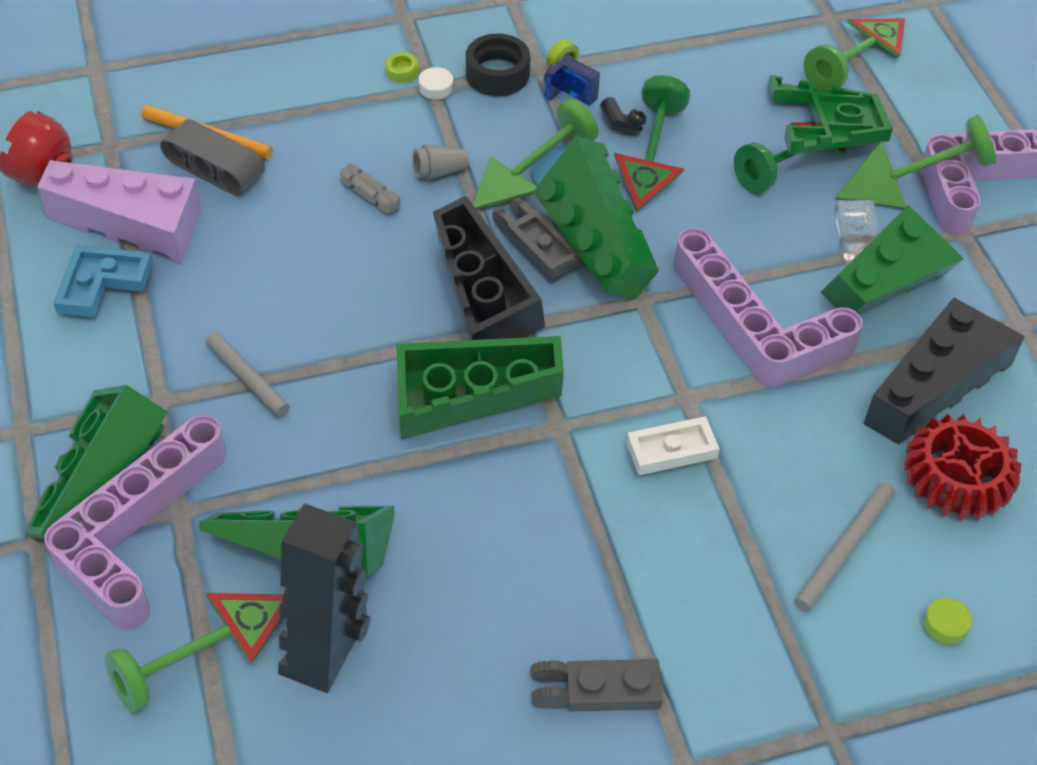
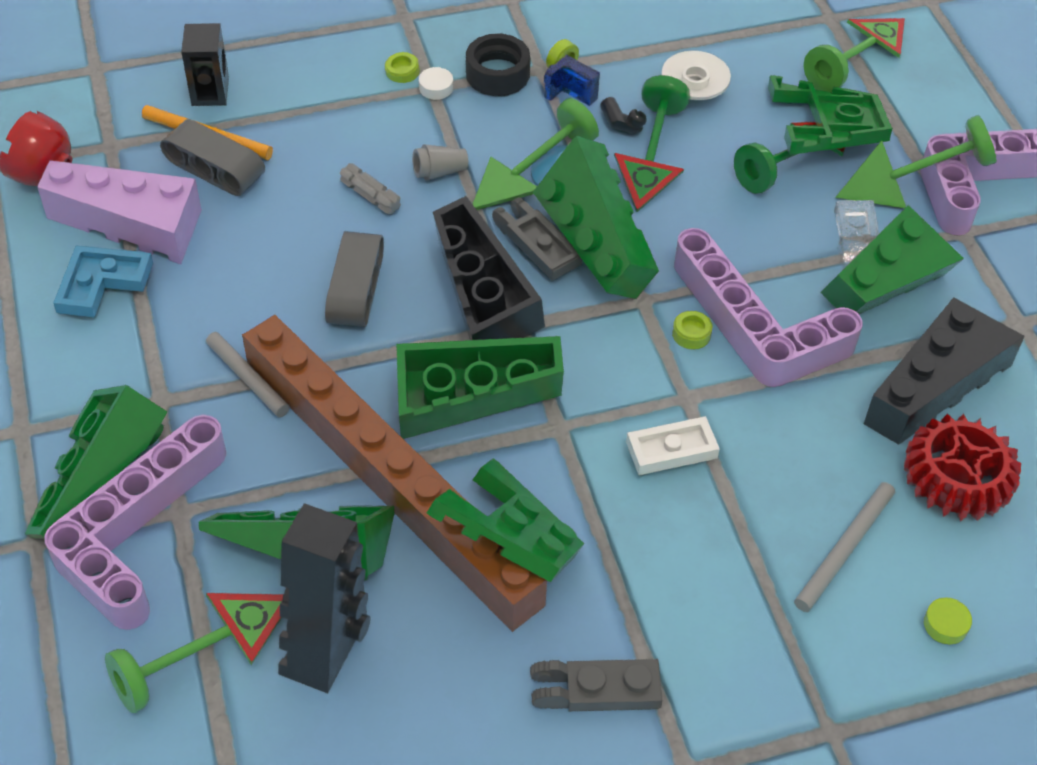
none -> black brick [181,23,229,106]
none -> dark orange brick [242,315,547,632]
none -> dark grey beam [325,231,384,327]
none -> green wing [426,458,585,582]
none -> white dish [661,51,731,100]
none -> lime tile [672,311,713,350]

